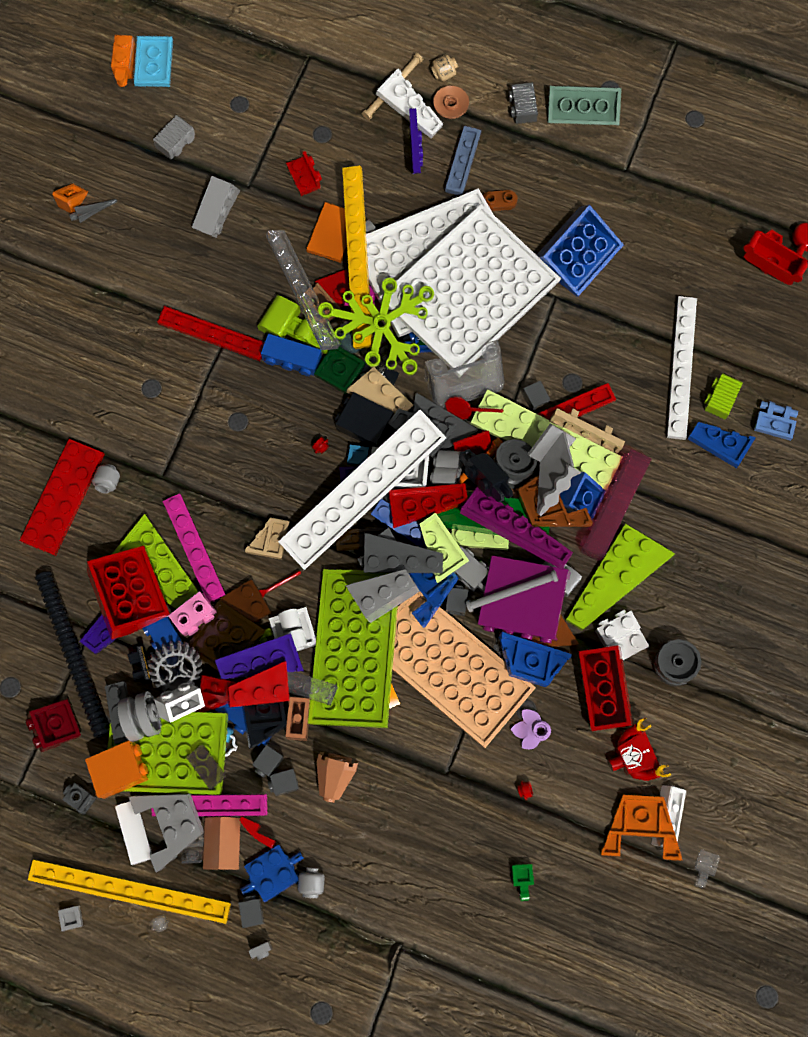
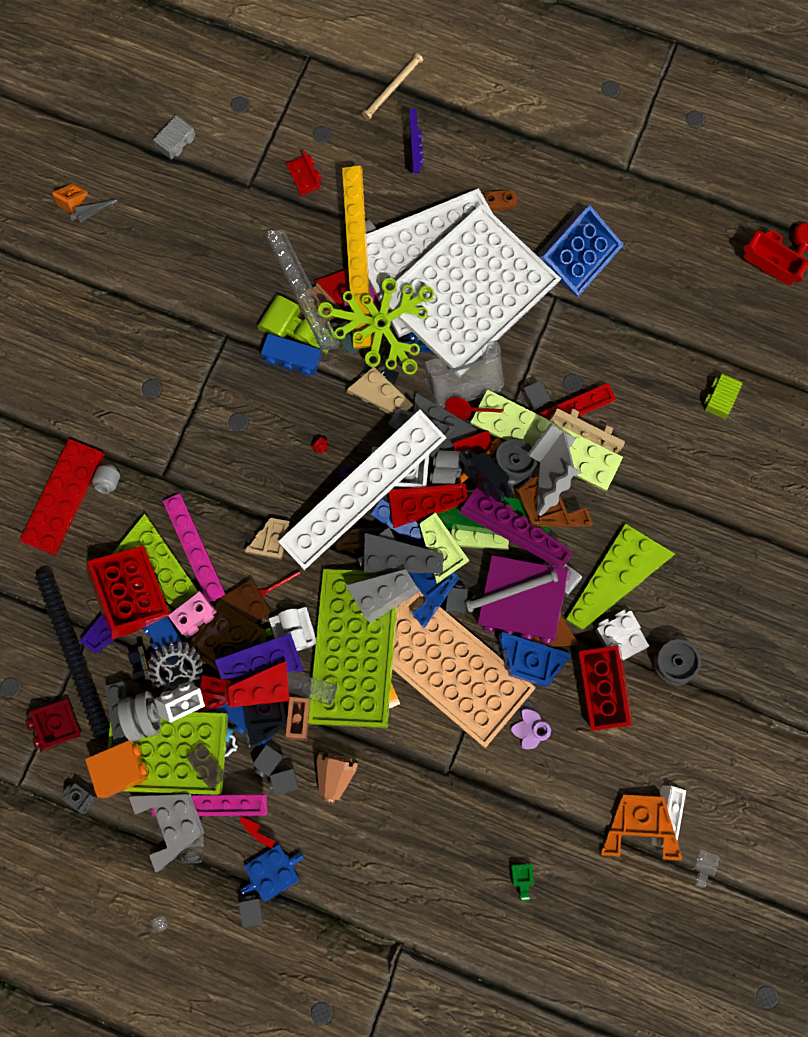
yellow plate [28,860,232,924] -> none
light grey plate [58,906,83,931] -> none
orange brick [111,35,136,87] -> none
white slope [115,802,152,865] -> none
medium azure tile [134,36,173,87] -> none
red tile [157,306,265,361] -> none
light grey wedge [192,176,240,238] -> none
nougat piece [203,817,240,870] -> none
light grey plate [249,942,272,960] -> none
light grey head [297,867,325,898] -> none
orange tile [306,202,347,263] -> none
dark green plate [314,344,366,394] -> none
black brick [335,392,394,447] -> none
dark azure plate [347,445,369,466] -> none
white wing [376,68,443,138] -> none
tan head [431,55,458,82] -> none
nougat dish [434,86,469,119] -> none
sand blue plate [445,126,481,196] -> none
light grey hinge [454,547,489,593] -> none
dark grey brick [508,82,538,124] -> none
red plate [518,780,533,800] -> none
sand green slope [548,86,621,125] -> none
blue slope [560,472,606,520] -> none
clear pink brick [580,449,652,562] -> none
torso [608,718,671,781] -> none
white plate [666,296,697,440] -> none
blue wing [688,422,756,469] -> none
medium blue plate [754,401,798,441] -> none

